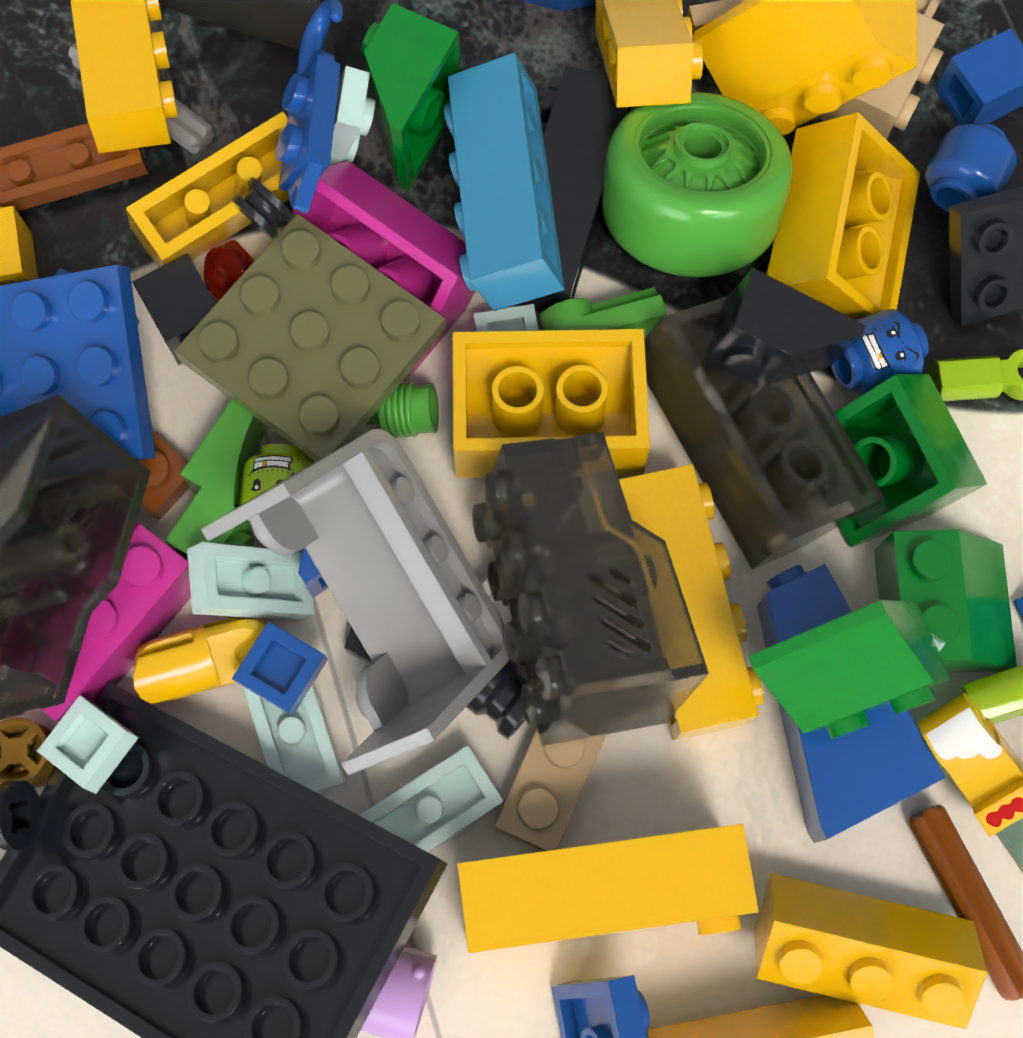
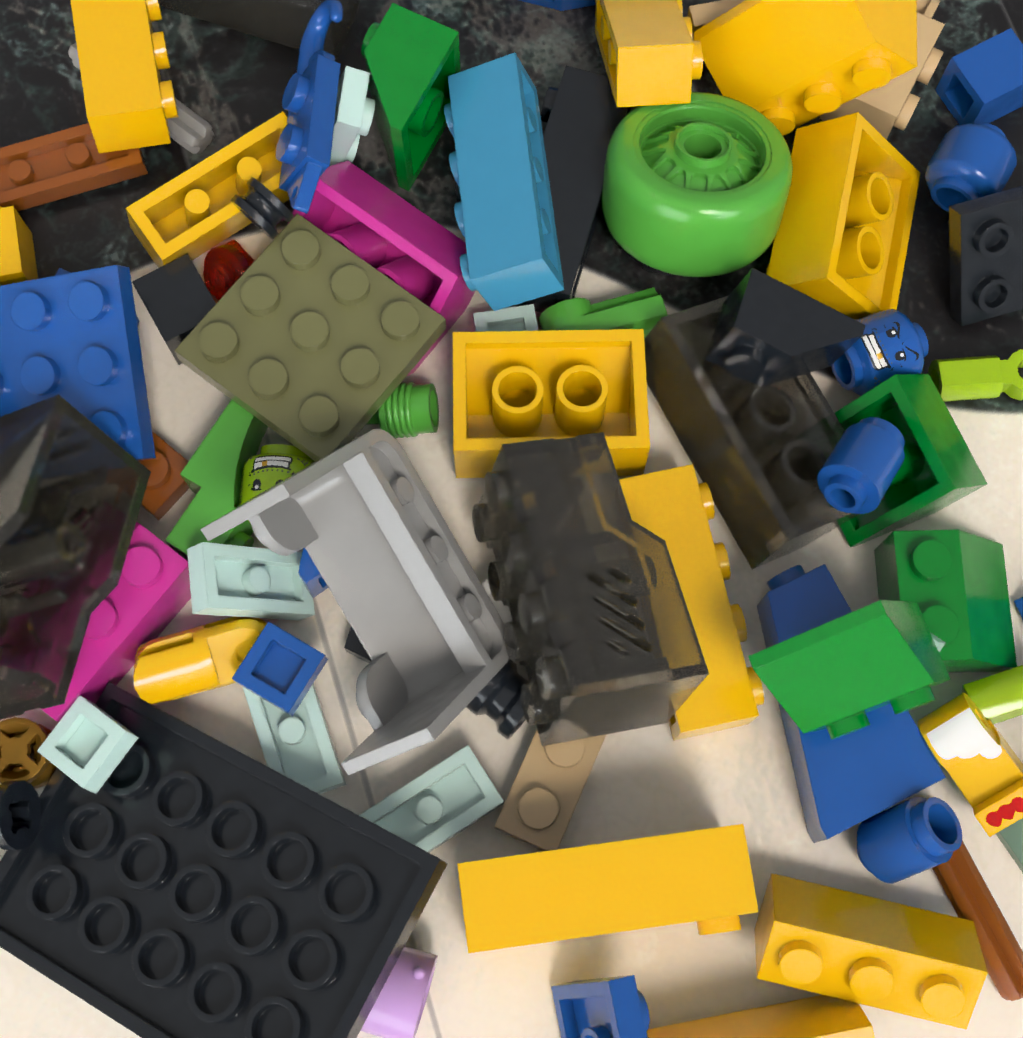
none -> blue brick [817,417,905,514]
none -> blue brick [857,797,962,884]

